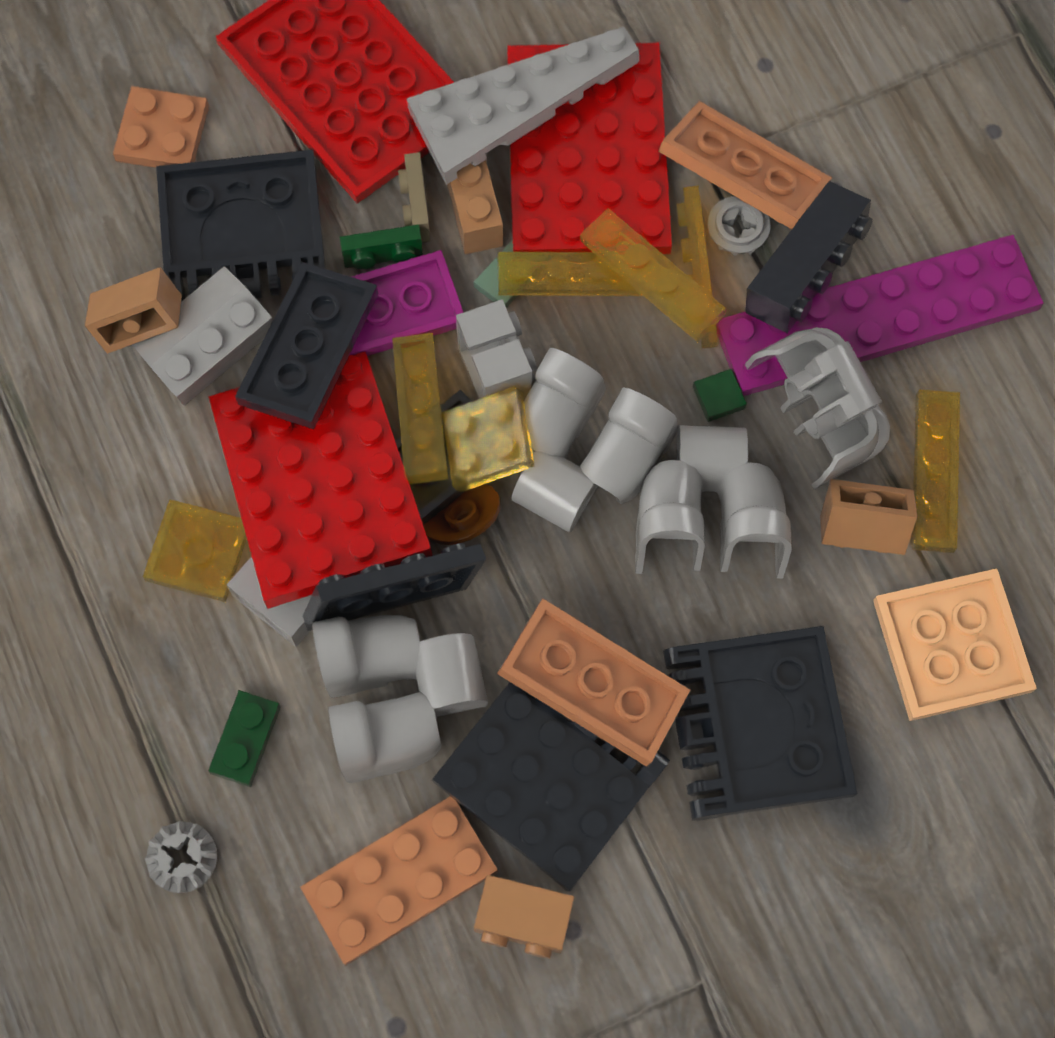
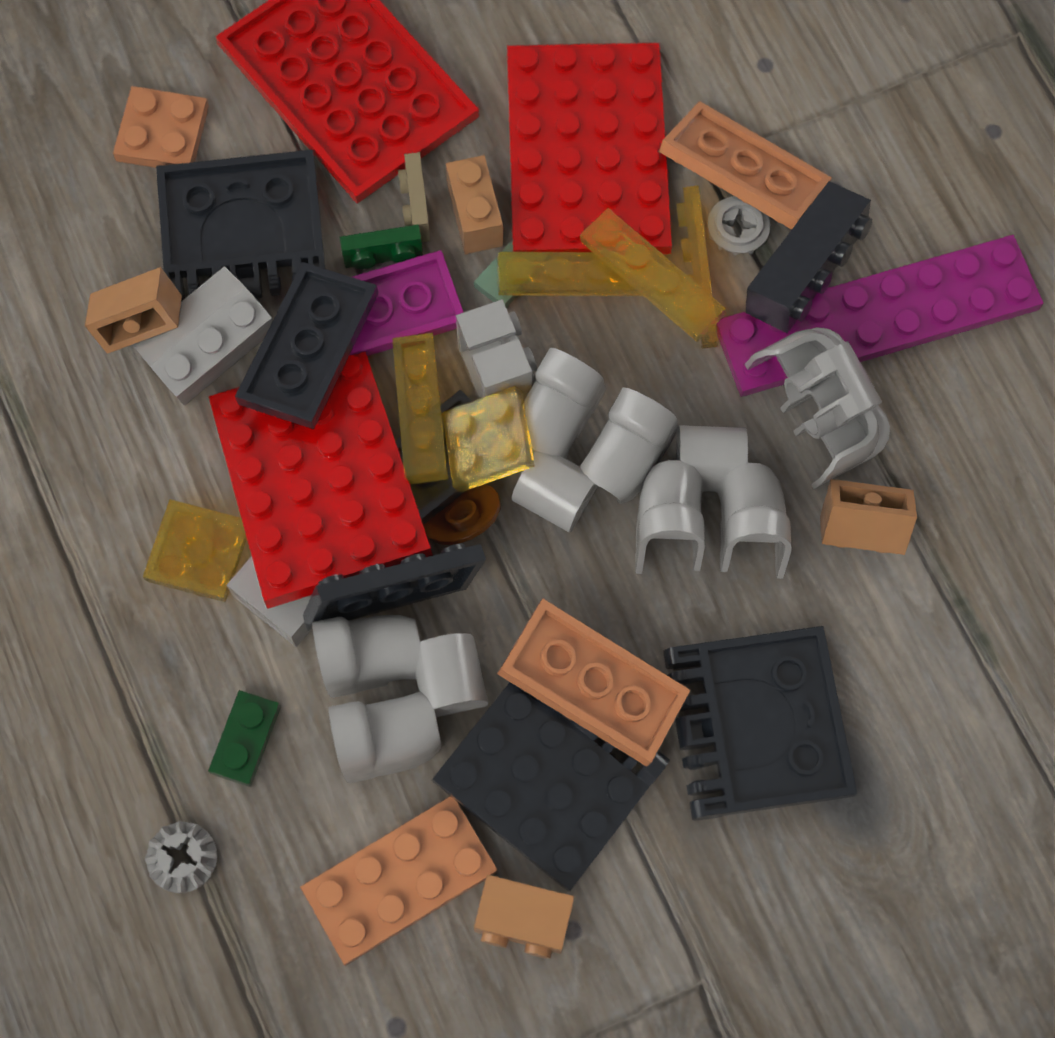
light grey wing [406,27,640,185] -> none
dark green tile [693,369,747,422] -> none
light nougat plate [873,568,1037,721] -> none
clear yellow plate [912,389,960,553] -> none

